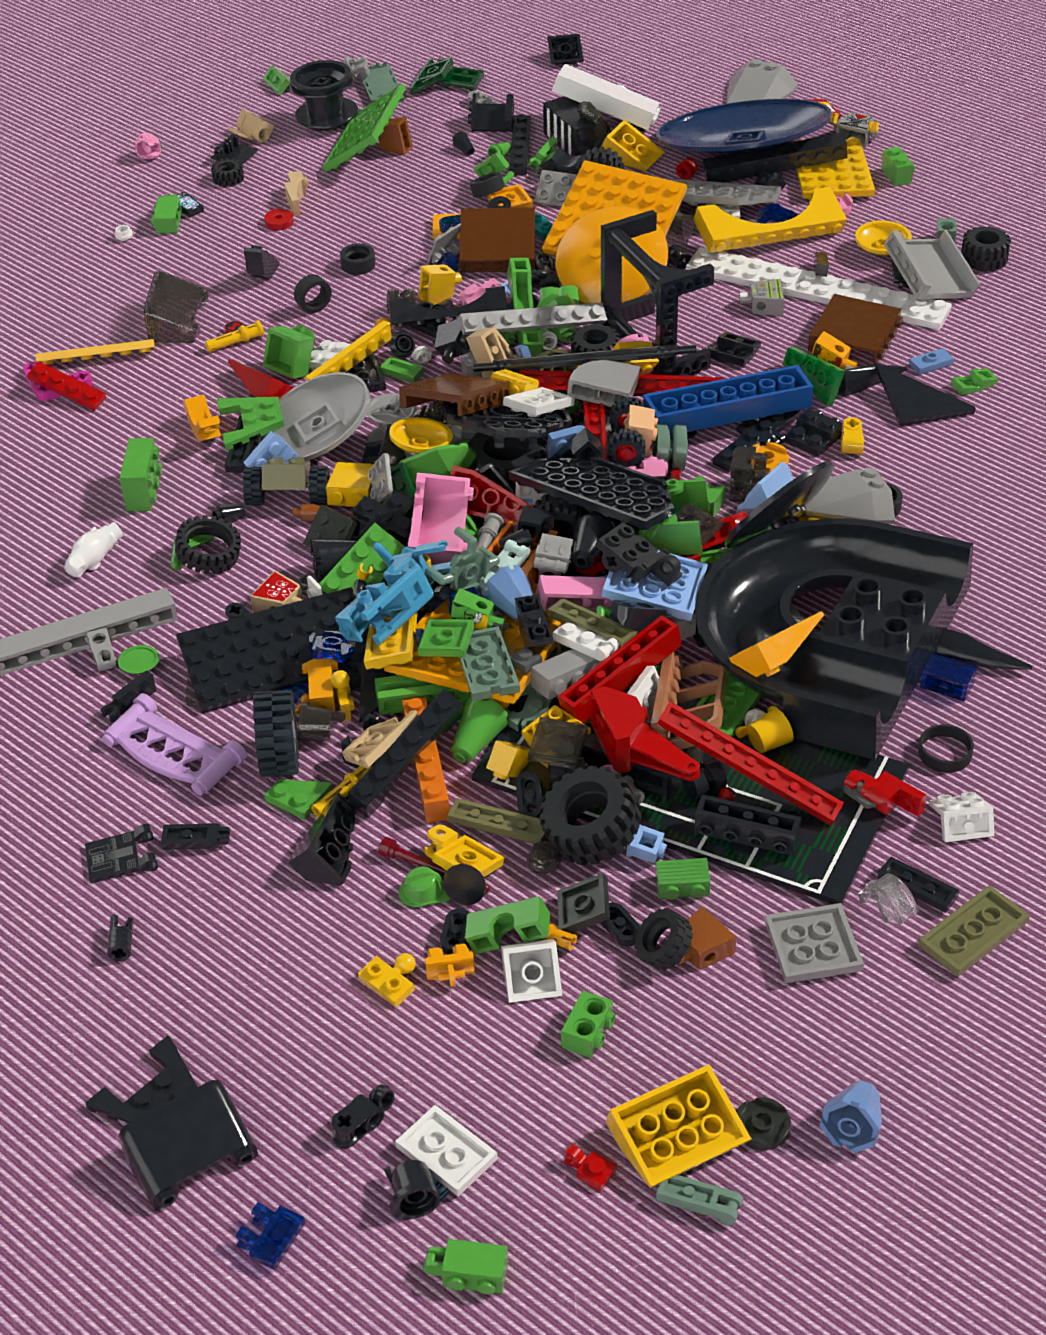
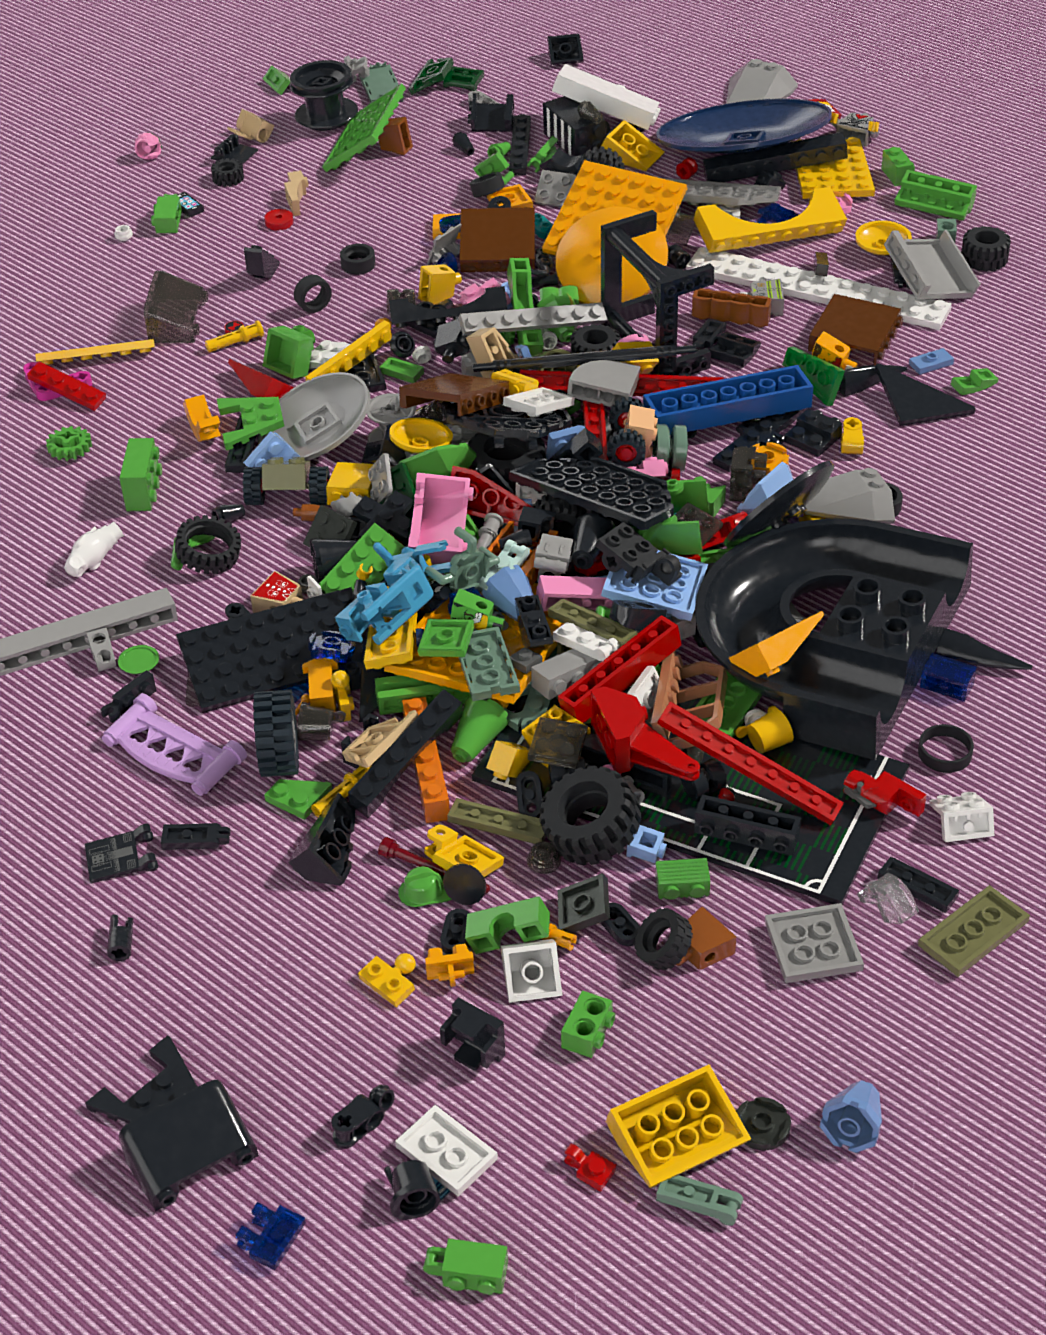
none -> bright green gear [46,426,92,461]
none -> light grey hair [331,492,363,517]
none -> black panel [440,997,506,1071]
none -> dark orange brick [692,288,771,327]
none -> black plate [692,318,726,351]
none -> bright green brick [894,170,977,221]

